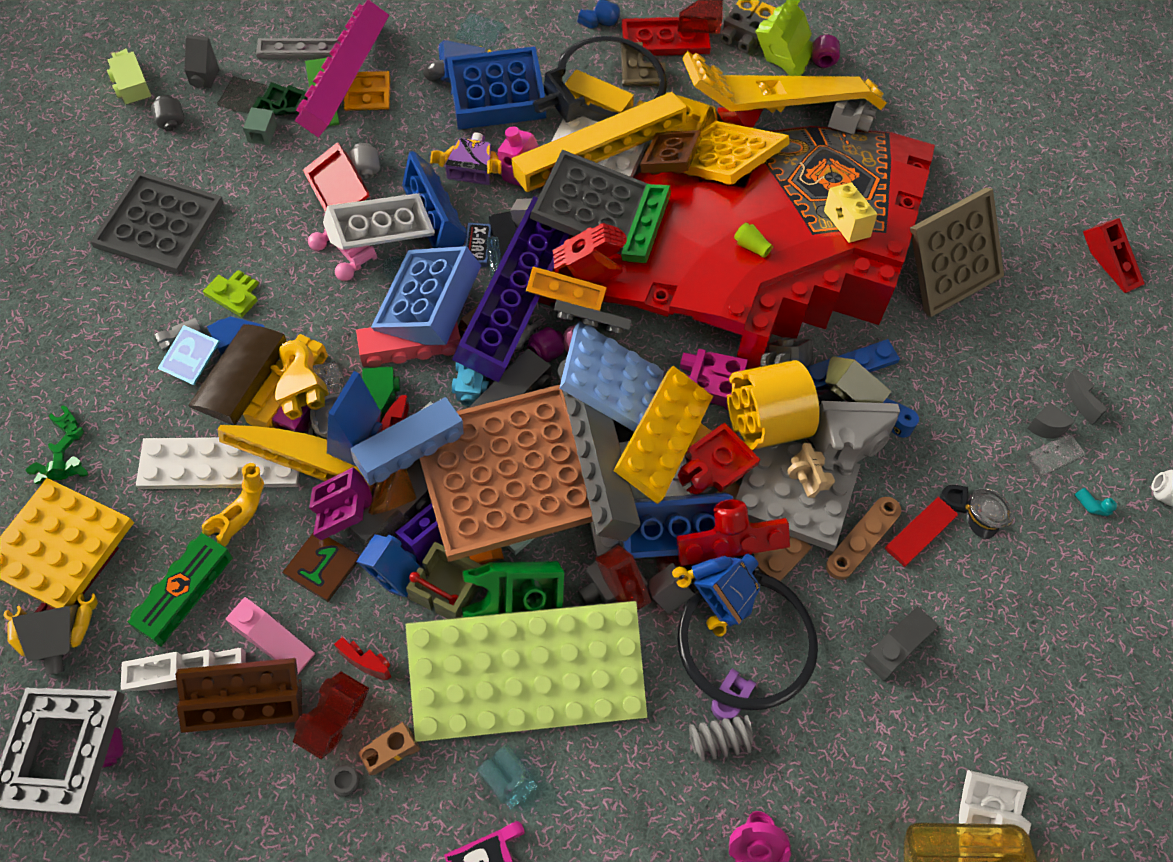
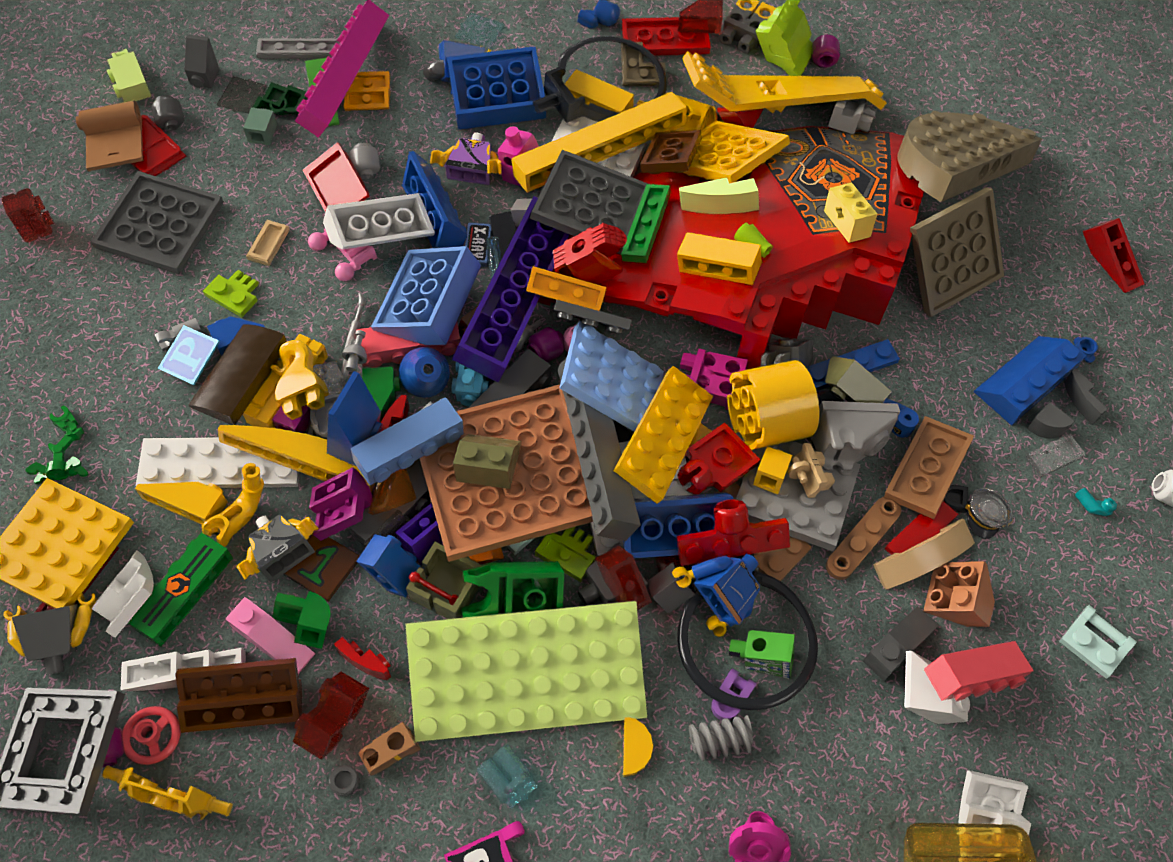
none -> clear red brick [1,188,55,243]
none -> medium nougat door [76,100,143,171]
none -> white slope [92,550,154,638]
none -> yellow plate [102,765,233,820]
none -> coral piece [122,706,181,765]
none -> red piece [131,114,187,176]
none -> yellow slope [135,482,228,525]
none -> torso [237,515,319,582]
none -> tan tile [246,220,290,266]
none -> green brick [272,591,331,649]
none -> light grey piece [339,292,367,383]
none -> blue cone [399,347,450,398]
none -> olive slope [453,434,521,489]
none -> lime hinge [535,527,596,582]
none -> yellow tile [623,717,653,777]
none -> yellow brick [677,232,762,285]
none -> yellowish green slope [679,178,759,214]
none -> bright green torso [729,630,795,679]
none -> yellow brick [753,446,793,494]
none -> tan slope [873,519,975,590]
none -> medium nougat plate [884,416,974,519]
none -> dark tan brick [897,111,1042,202]
none -> white slope [905,651,970,724]
none -> nougat slope [923,561,995,627]
none -> coral brick [924,641,1034,701]
none -> blue slope [974,336,1087,426]
none -> light aqua plate [1059,605,1137,679]
none -> blue plate [1073,337,1098,363]

